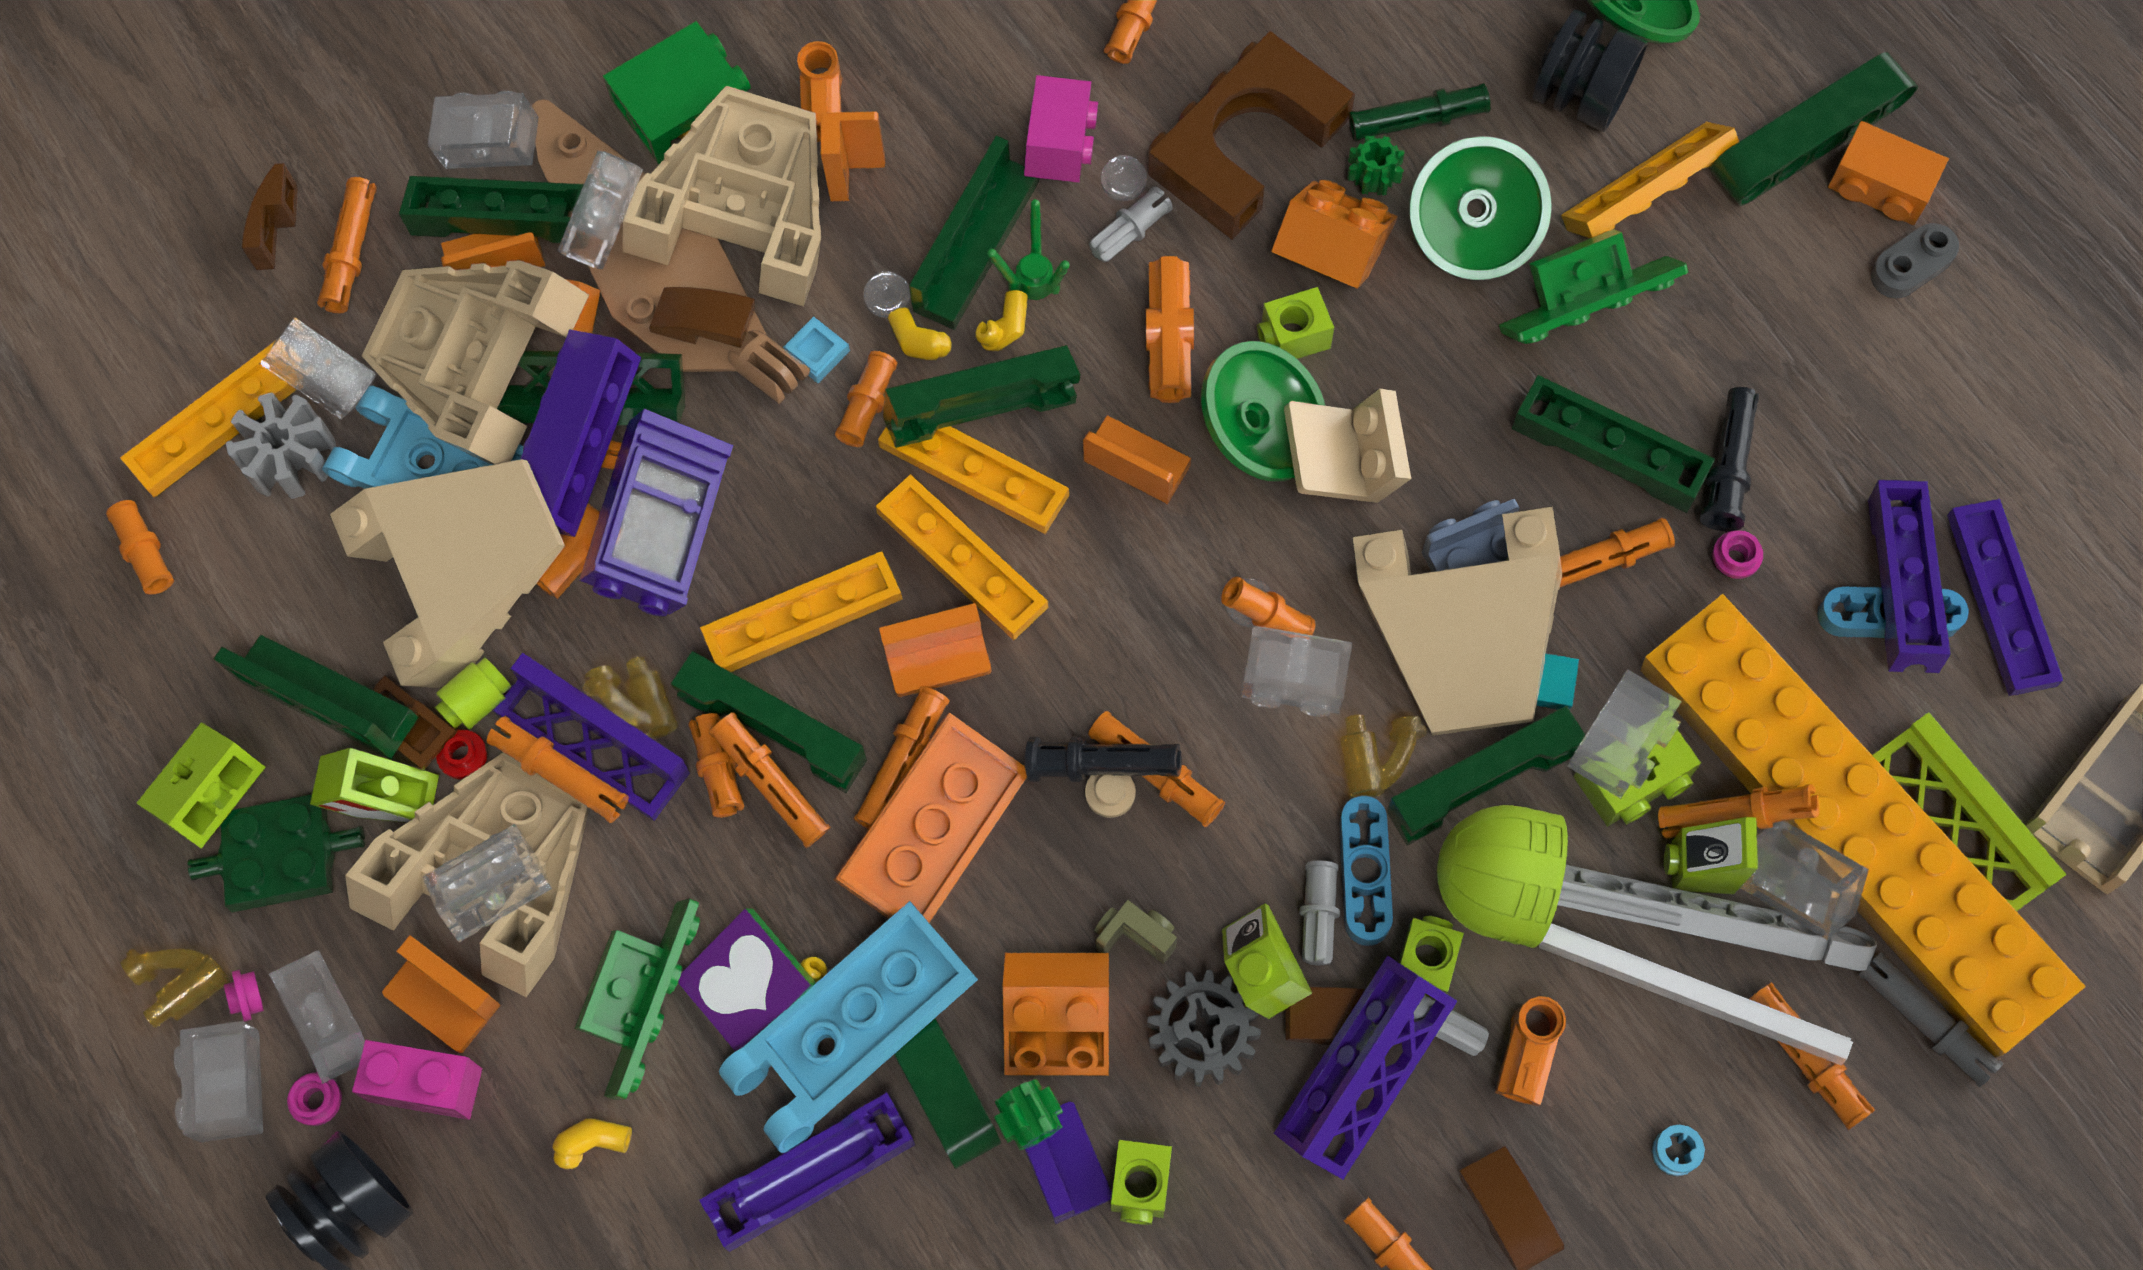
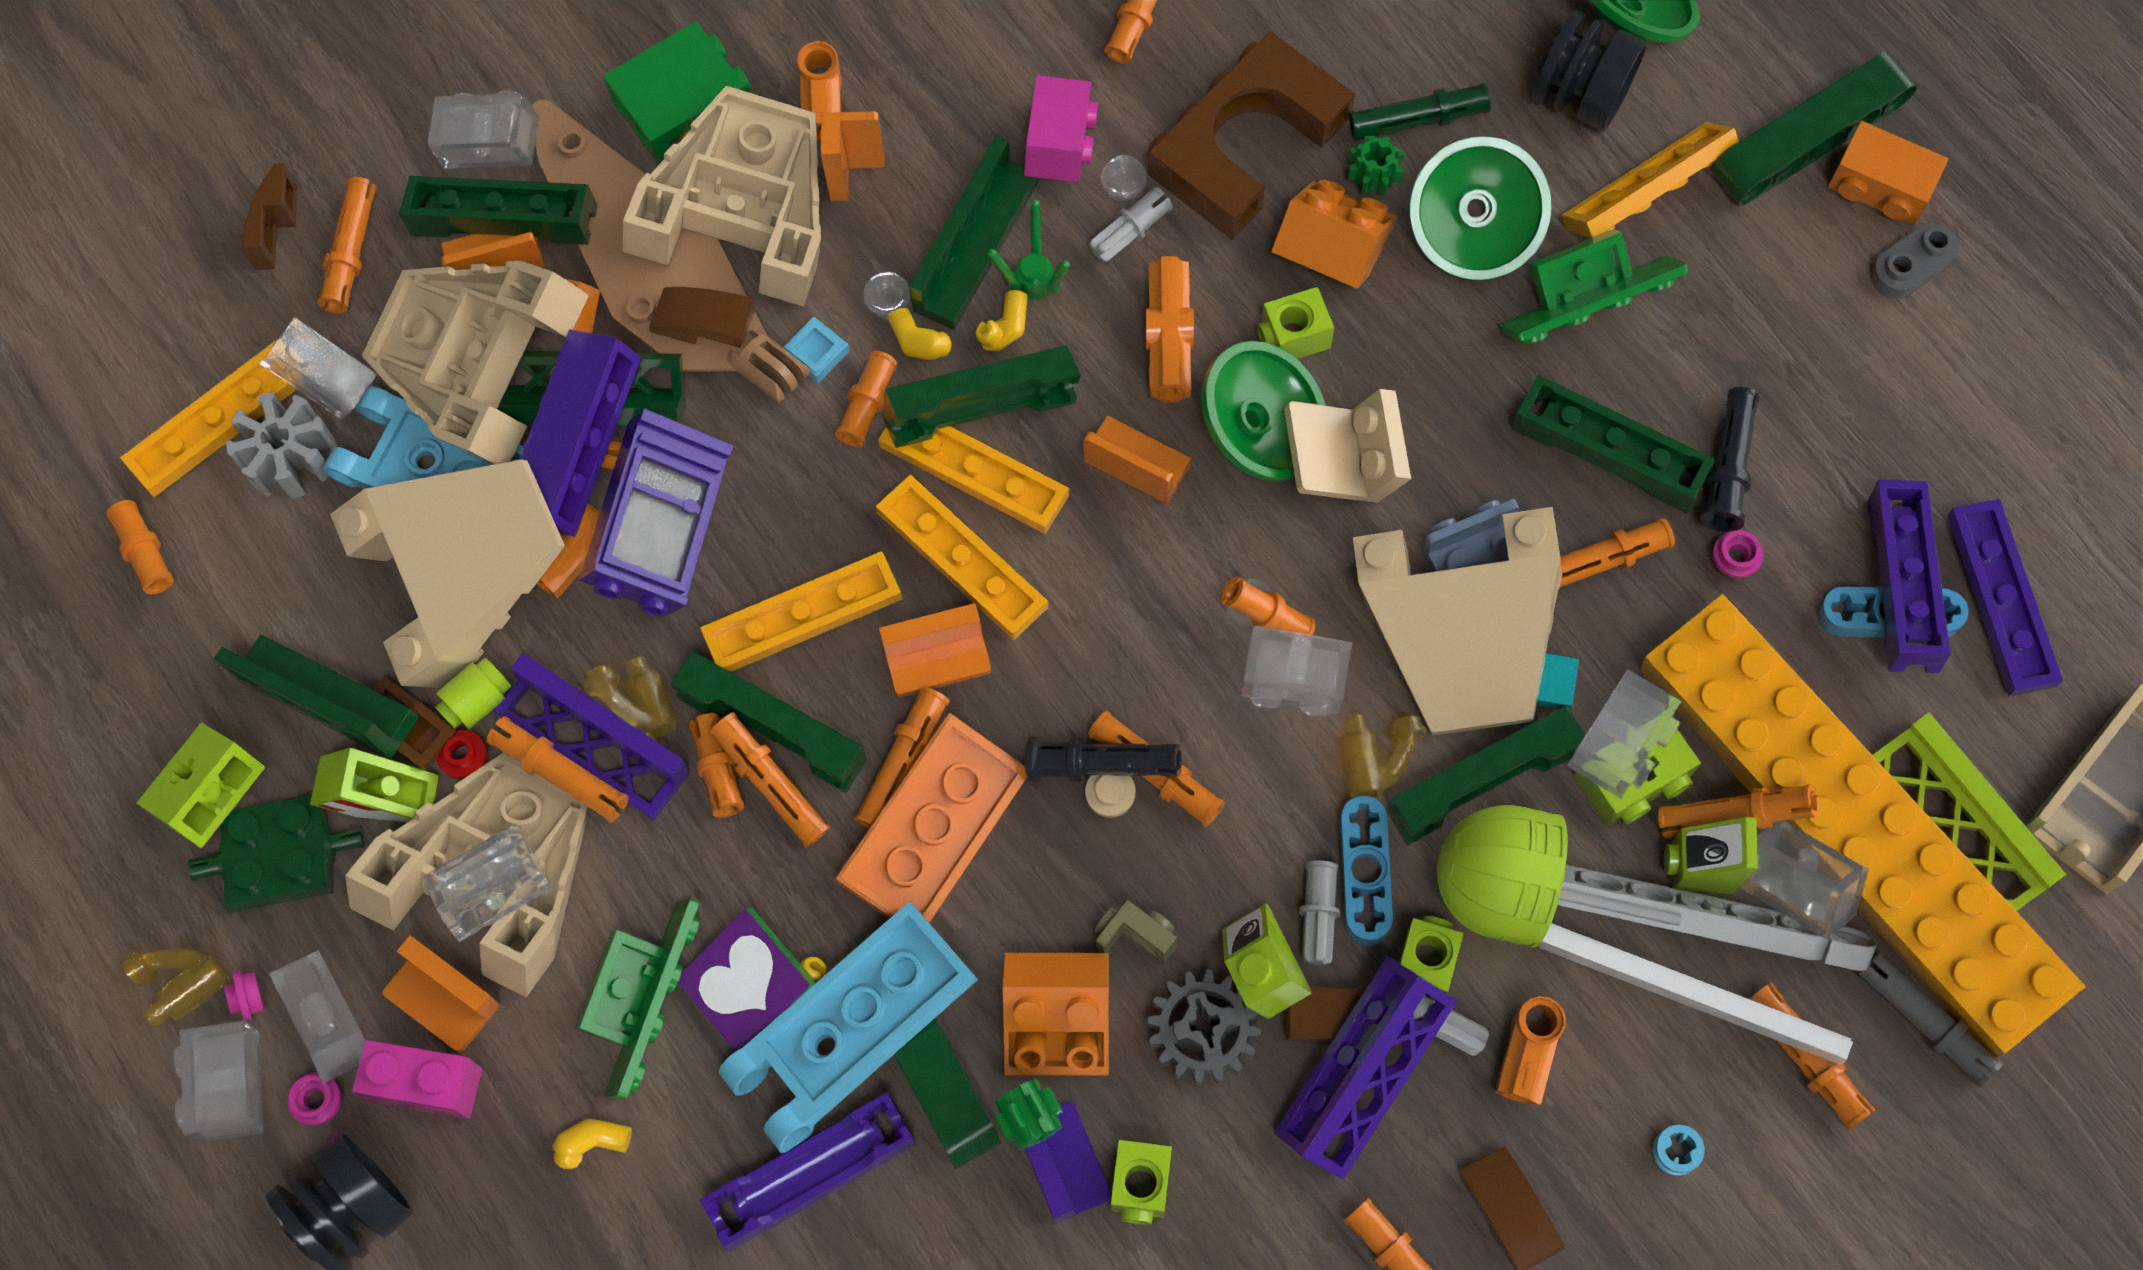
clear brick [558,151,642,269] -> none

